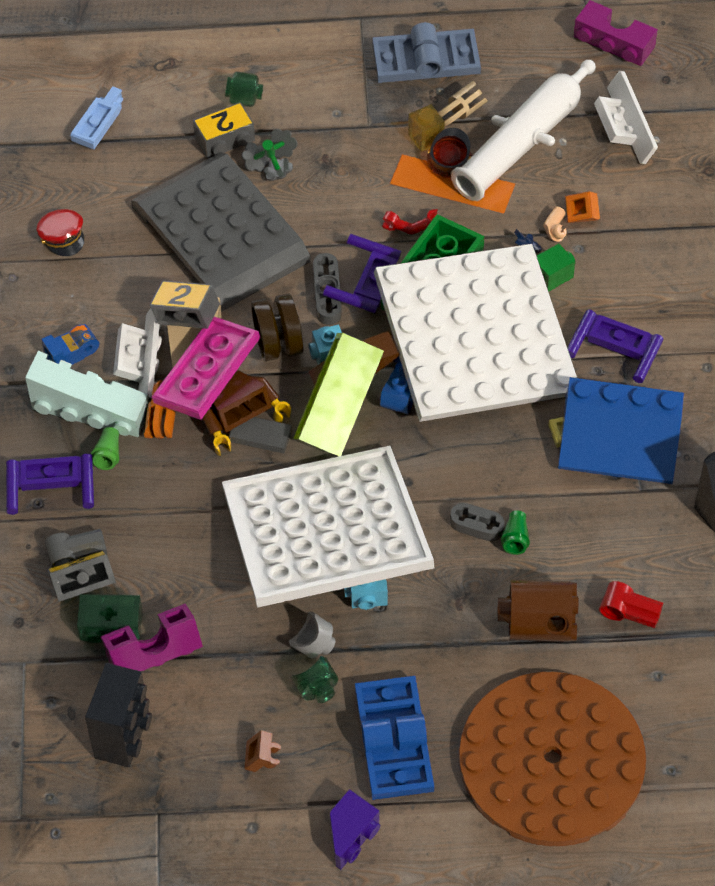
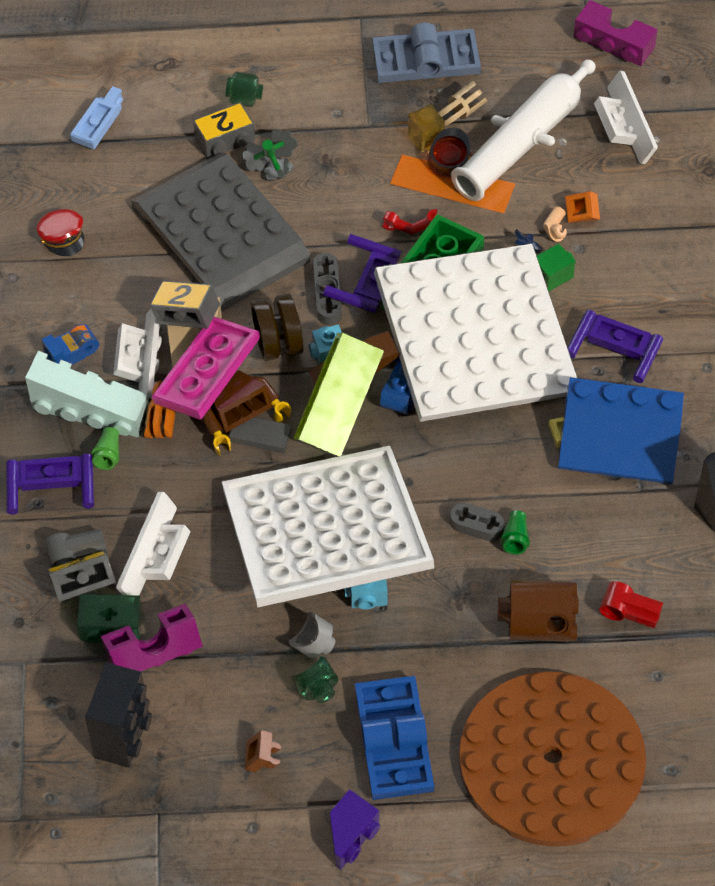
none -> white bracket [117,492,190,603]

